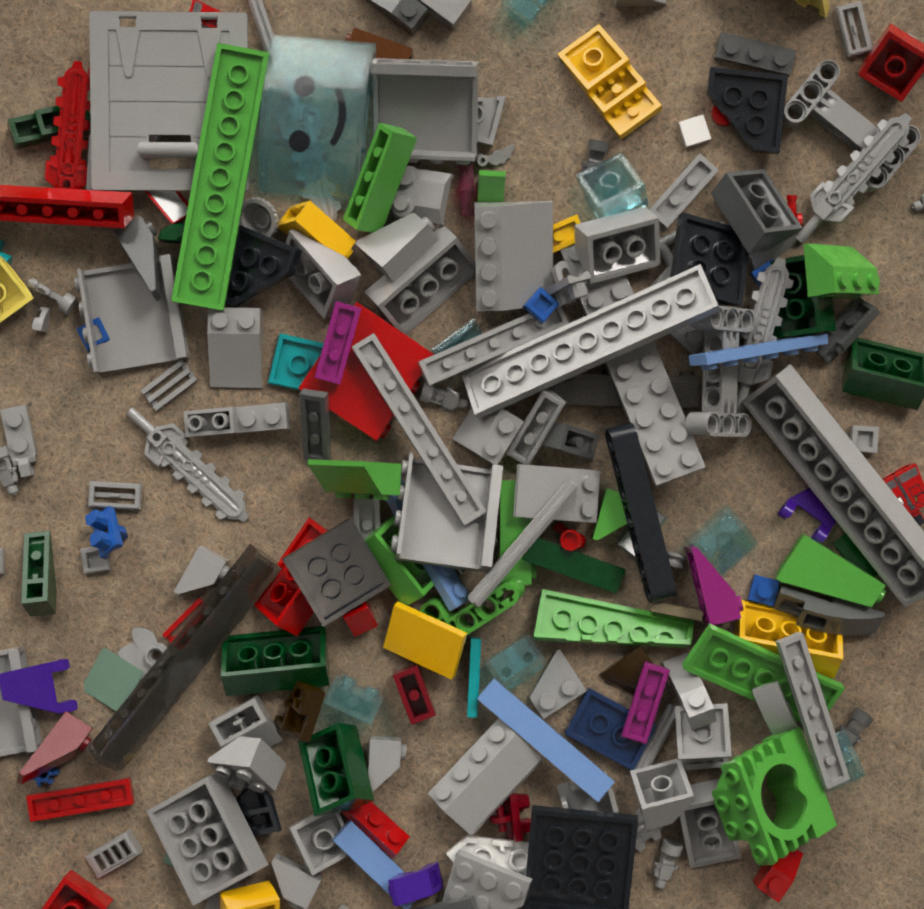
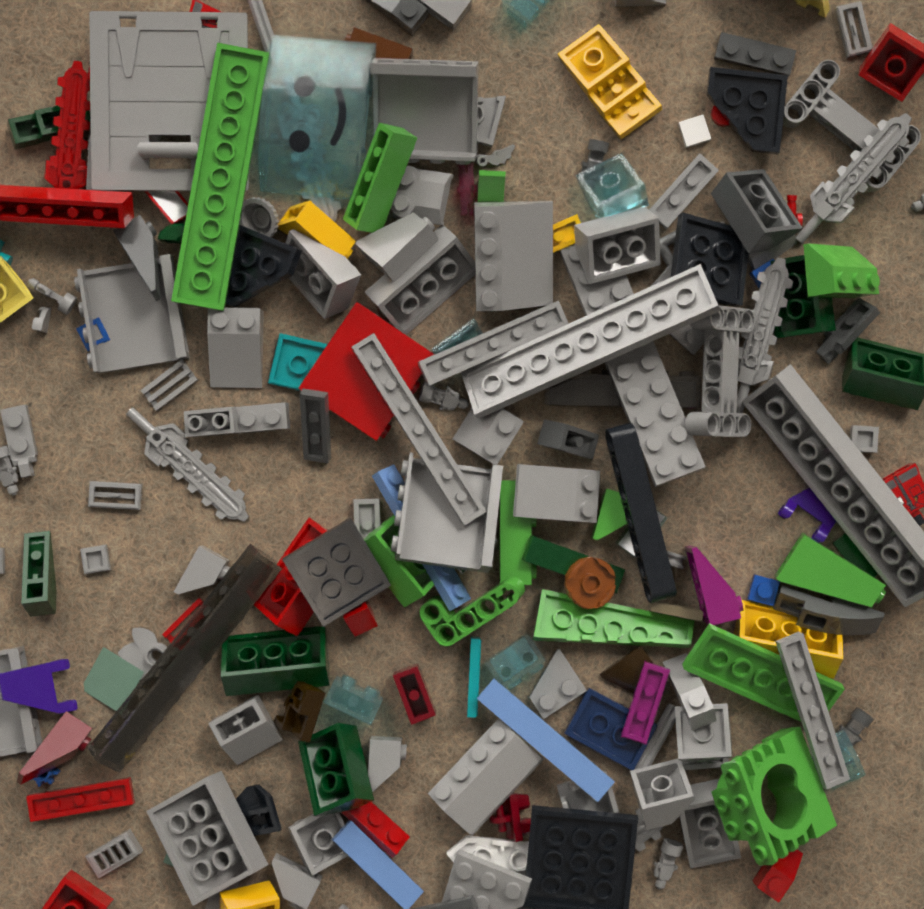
blue hips [85,506,128,559] -> none
light grey slope [207,736,286,793] -> none
bright green slope [308,459,401,500] -> none
magenta plate [314,301,361,385] -> none
yellow tile [383,602,467,680] -> none
dark purple slope [388,862,444,906] -> none
light grey axle [468,479,579,607] -> none
light grey slope [506,388,566,465] -> none
blue tile [522,287,559,324] -> none
light grey hips [545,261,591,307] -> none
red piece [553,522,586,551] -> none
clear light blue slope [686,506,758,577] -> none
medium blue plate [689,333,828,370] -> none
light grey slope [752,681,798,735] -> none
none -> dark orange tile [564,557,616,609]

